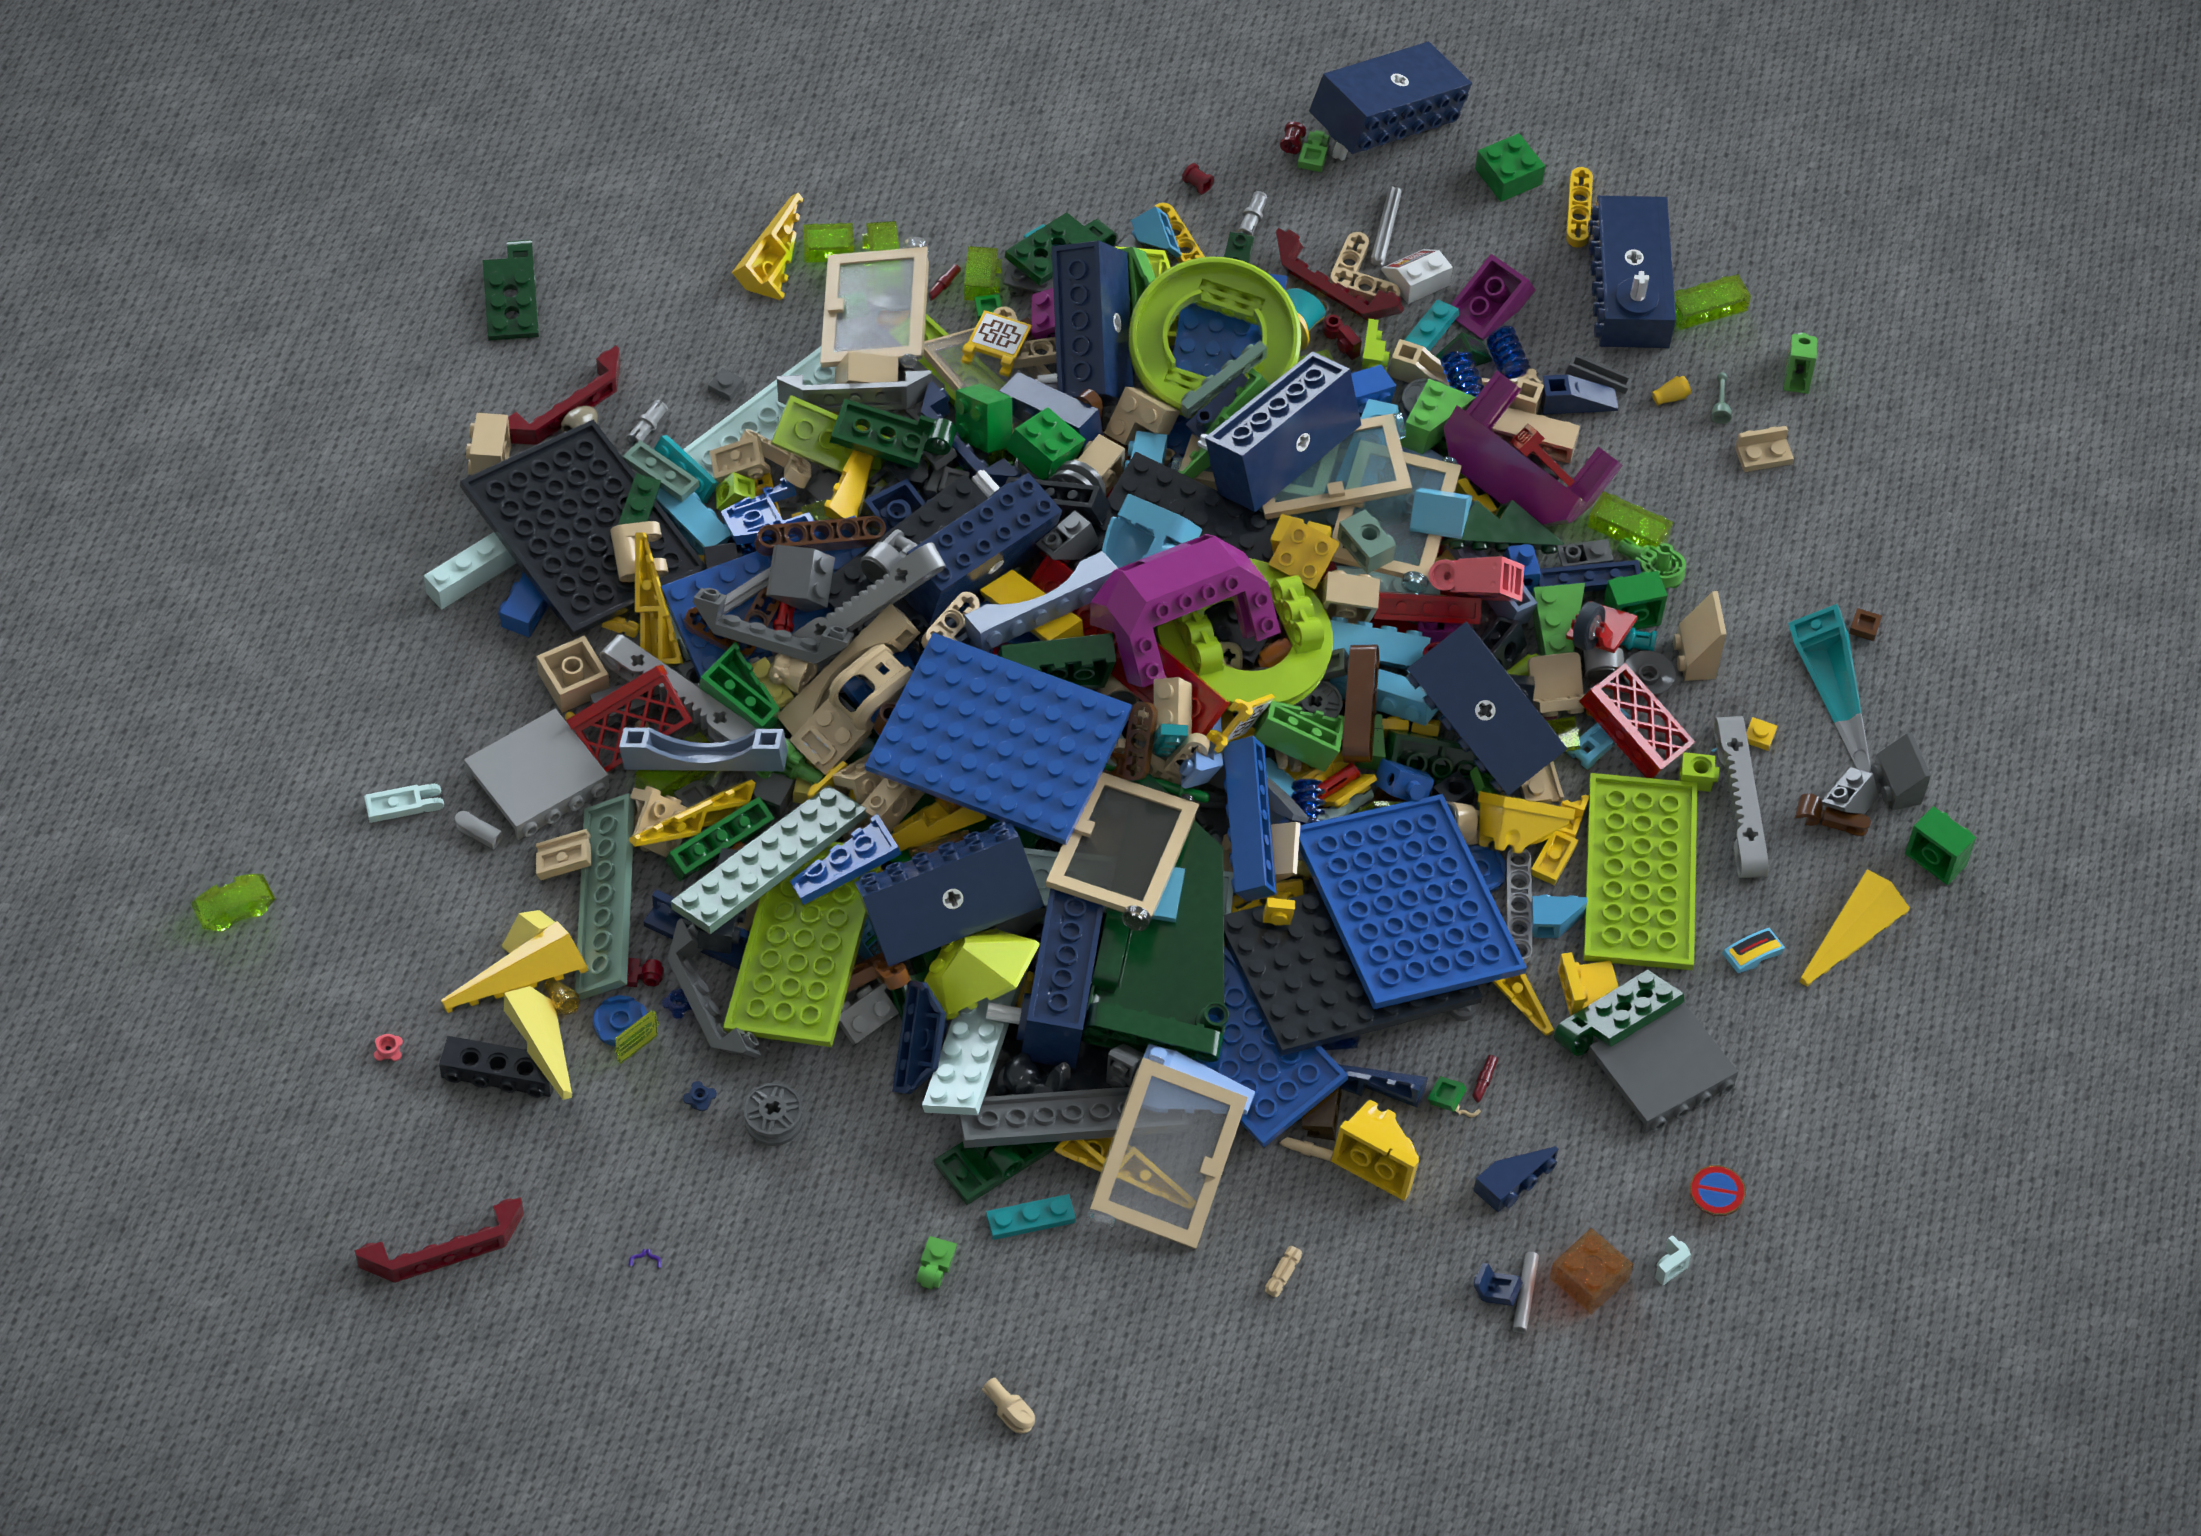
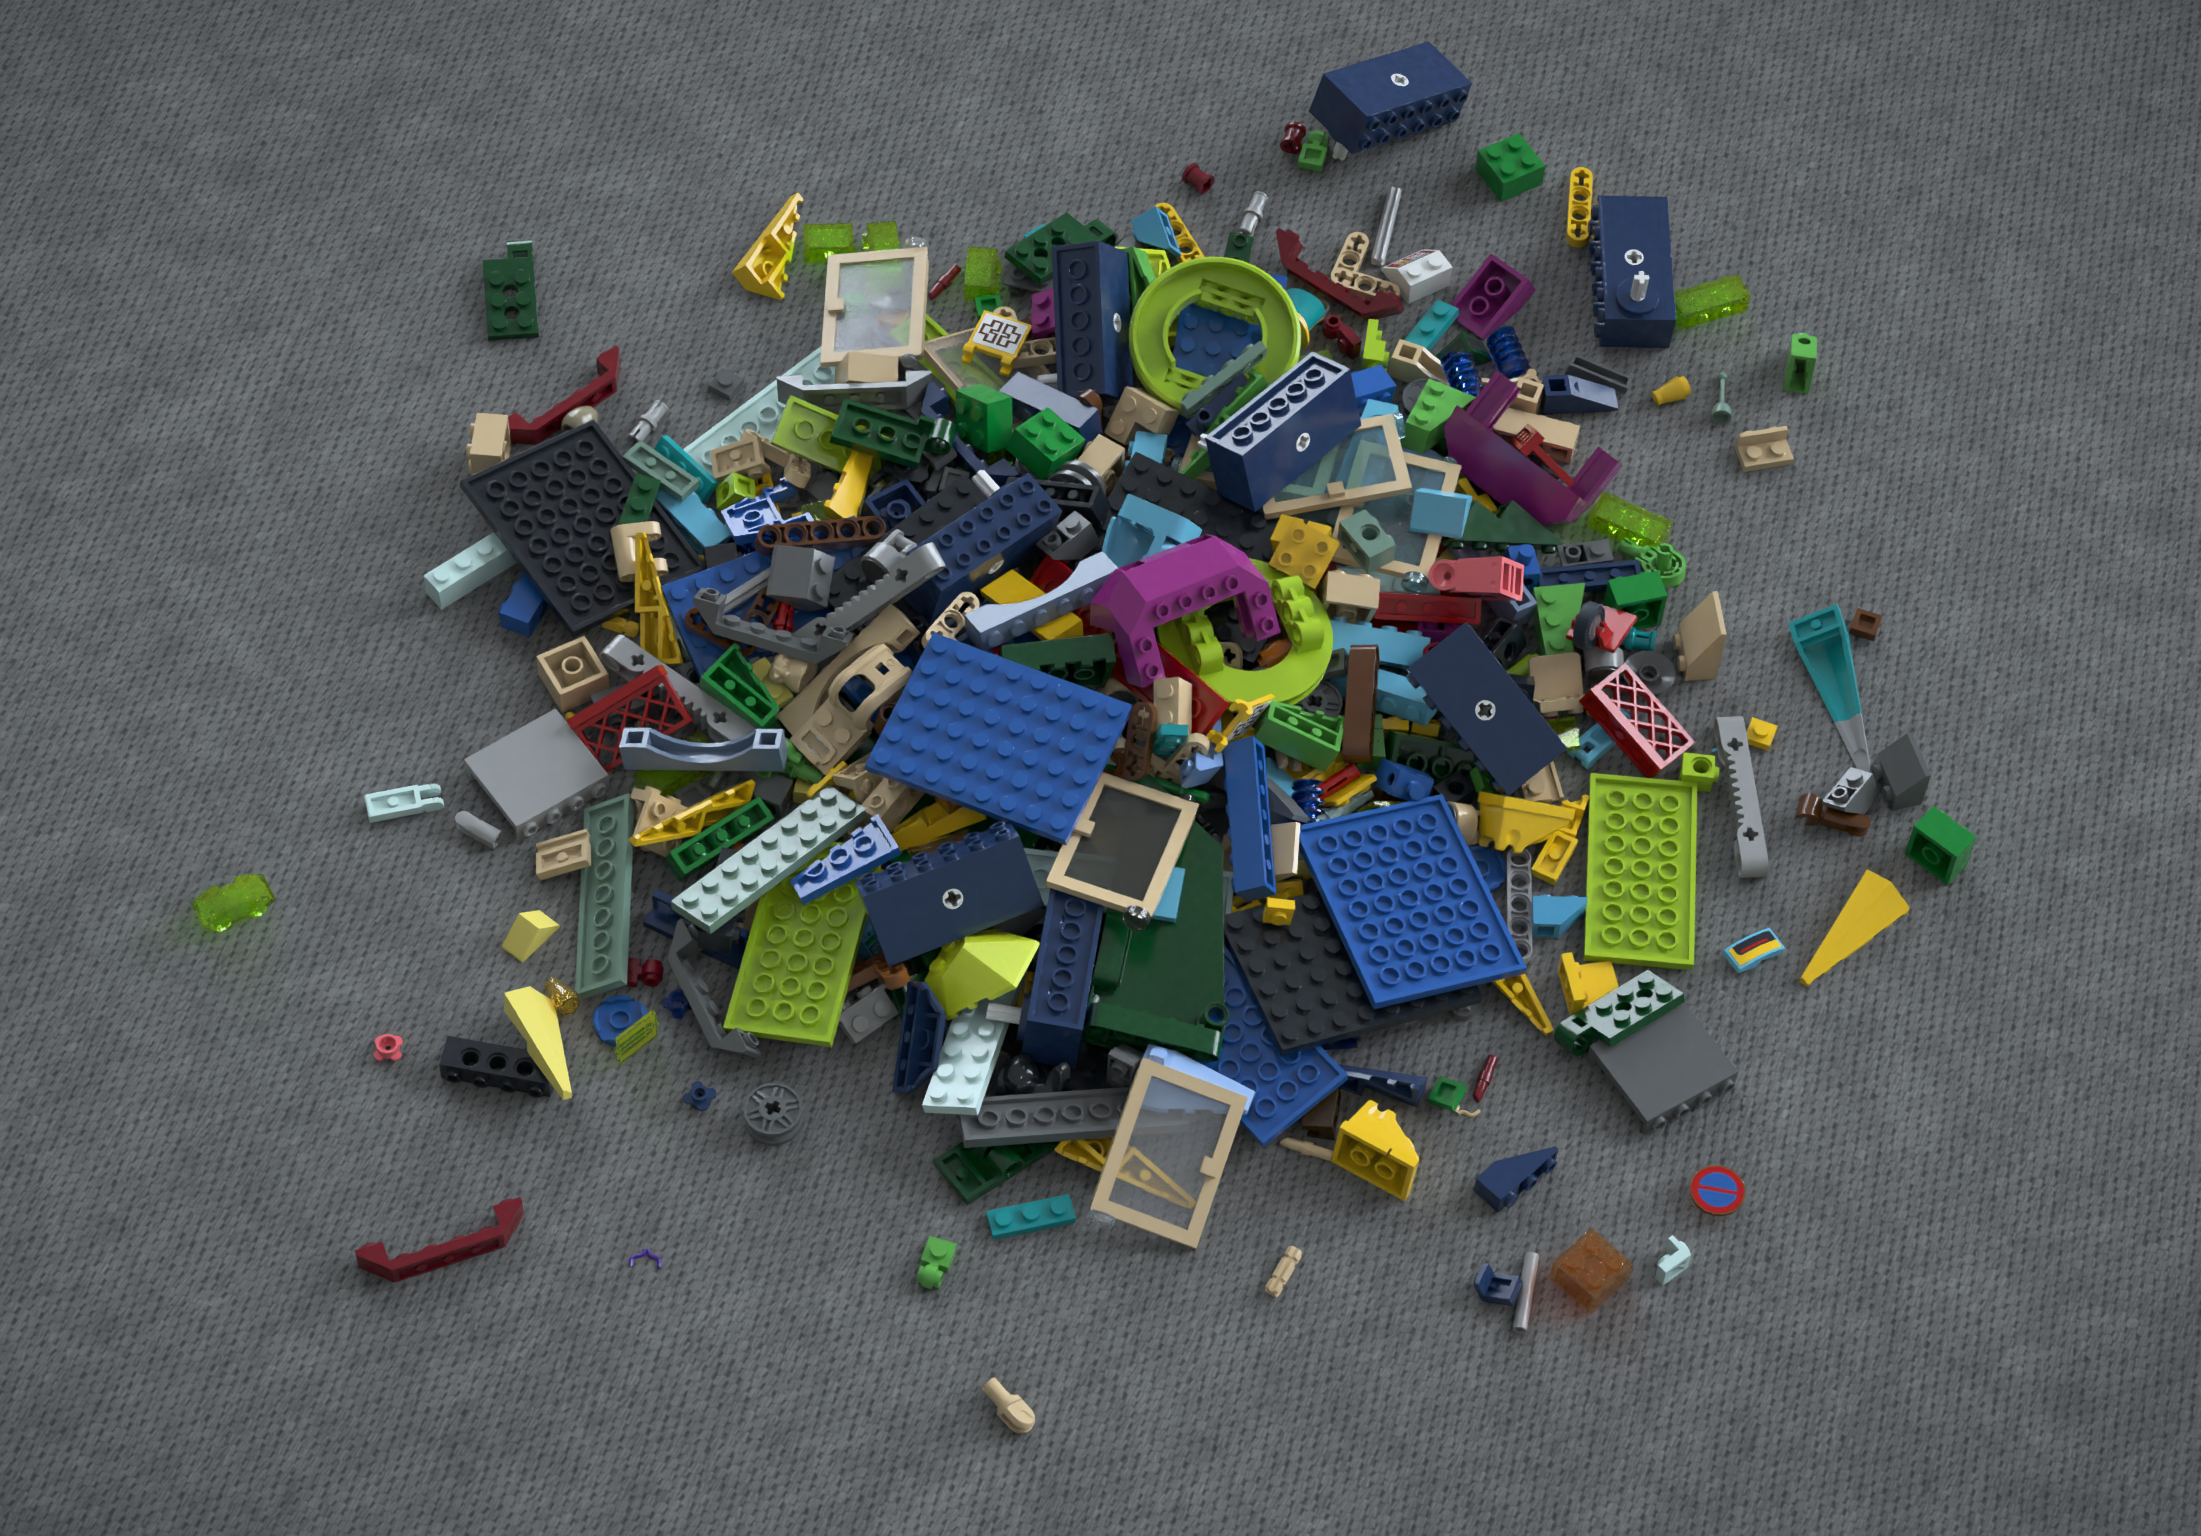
yellow wedge [441,921,589,1013] -> none

